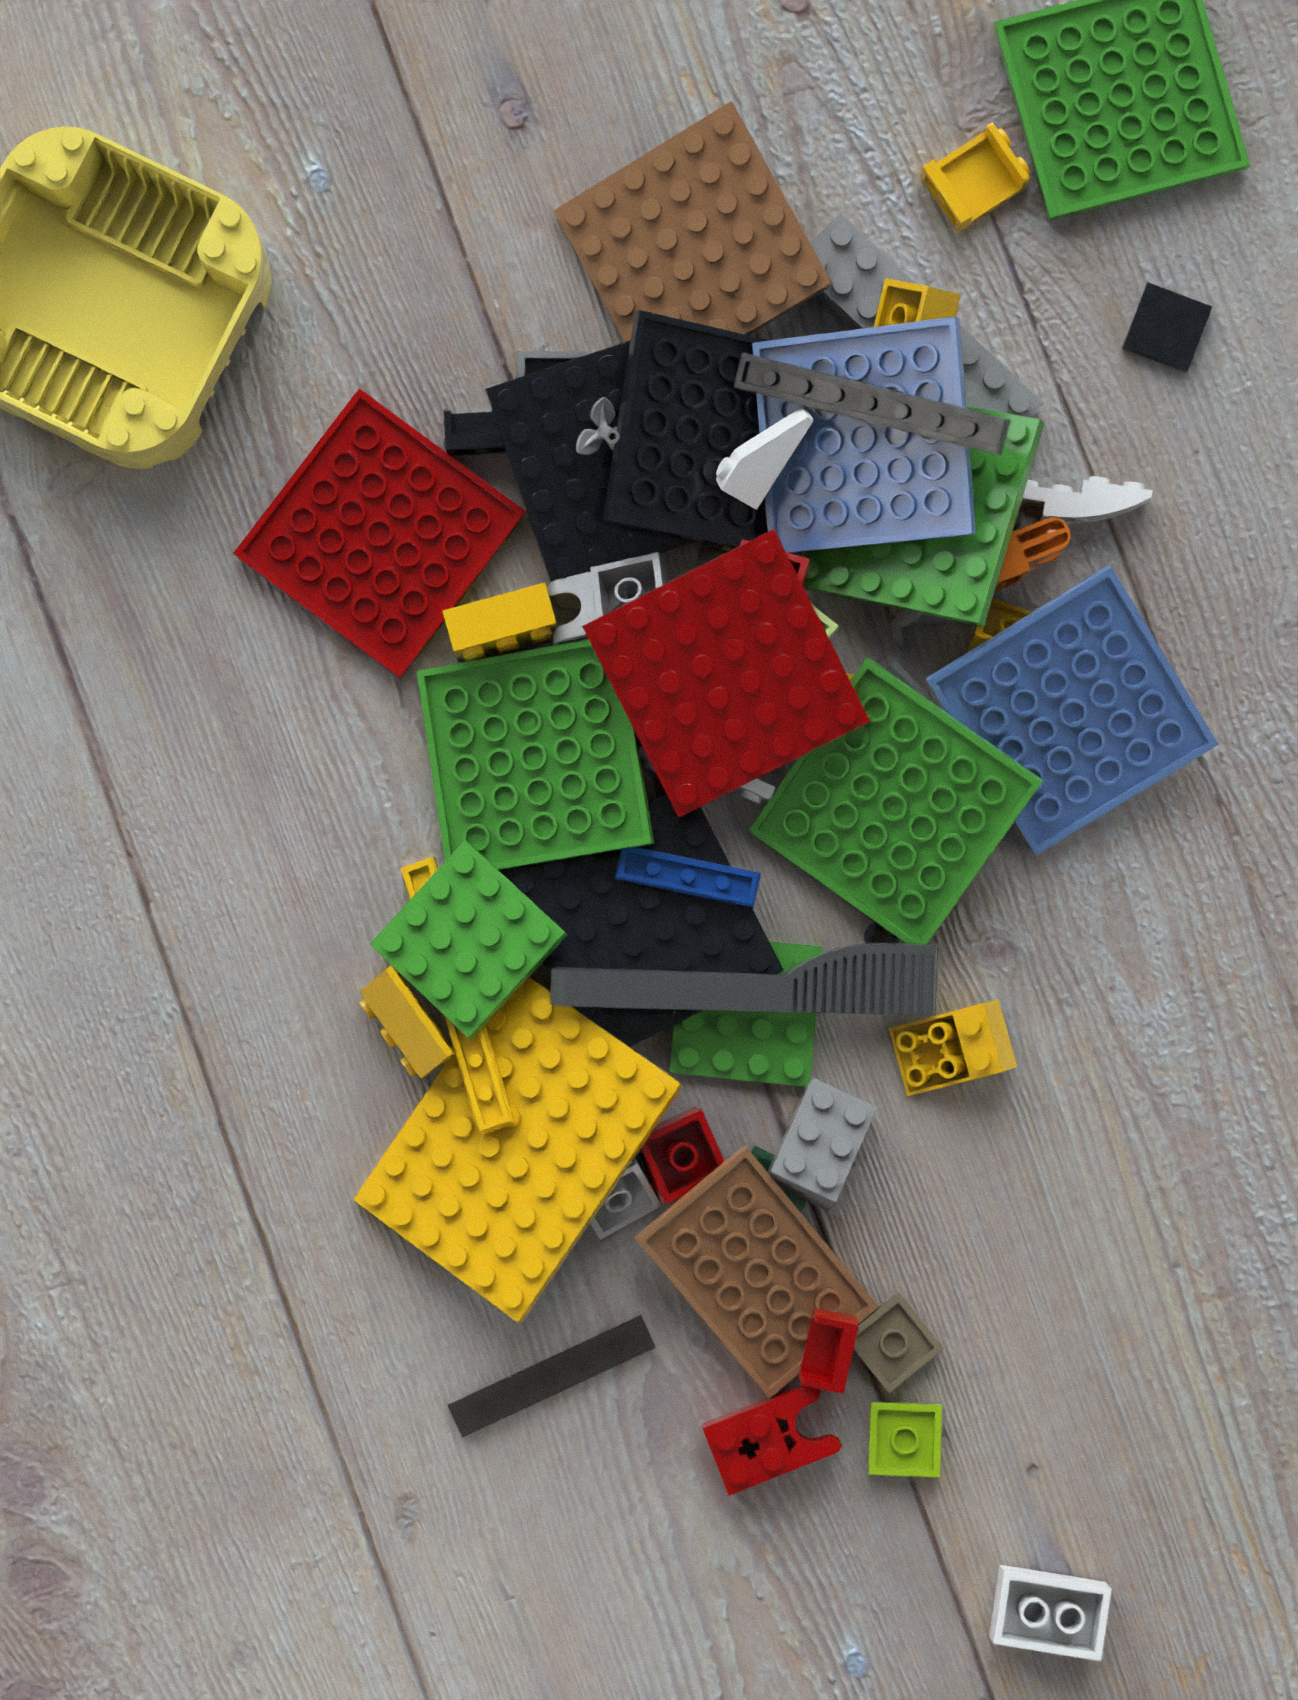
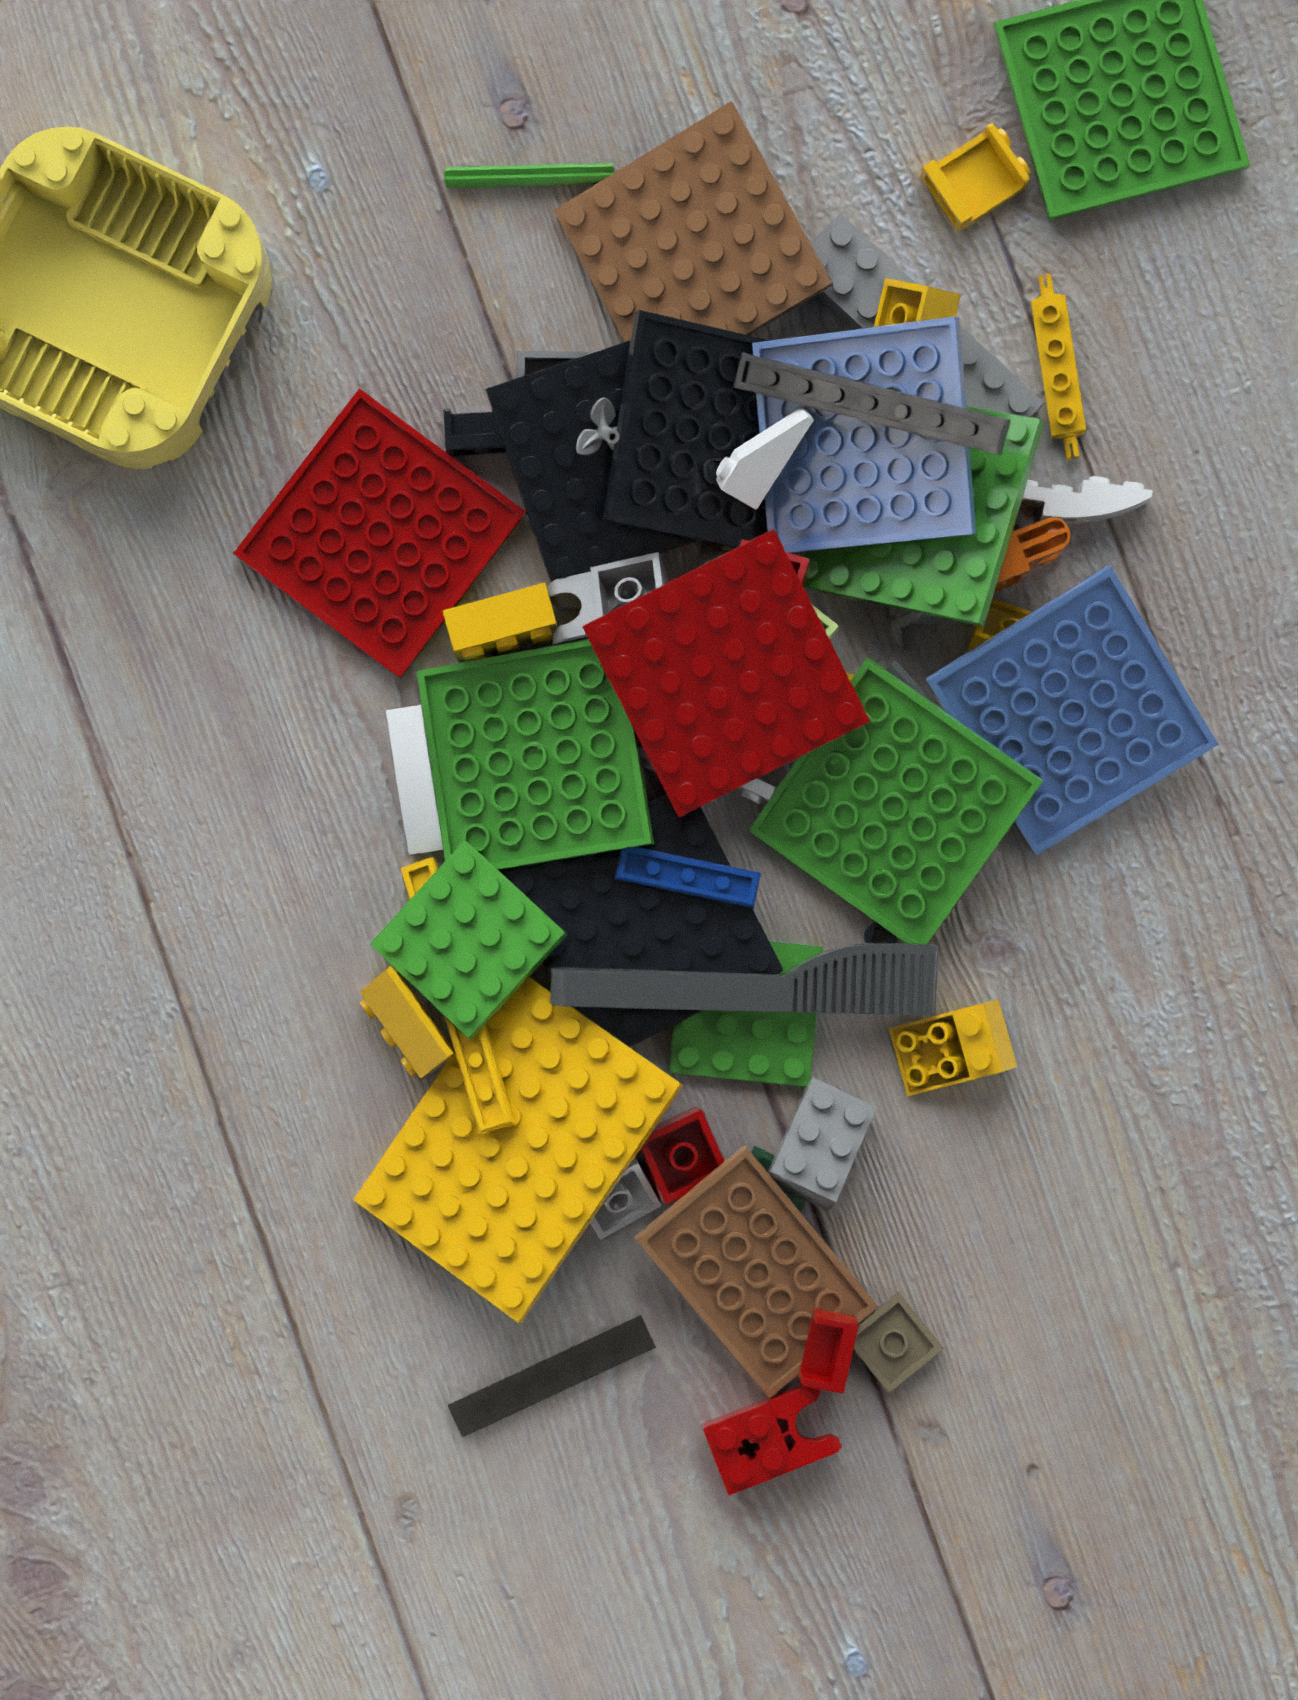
lime plate [868,1401,942,1477] -> none
white brick [989,1565,1112,1661] -> none
black tile [1122,282,1213,373] -> none
none -> white slope [386,705,443,855]
none -> bright green axle [444,163,615,188]
none -> yellow plate [1031,274,1087,460]

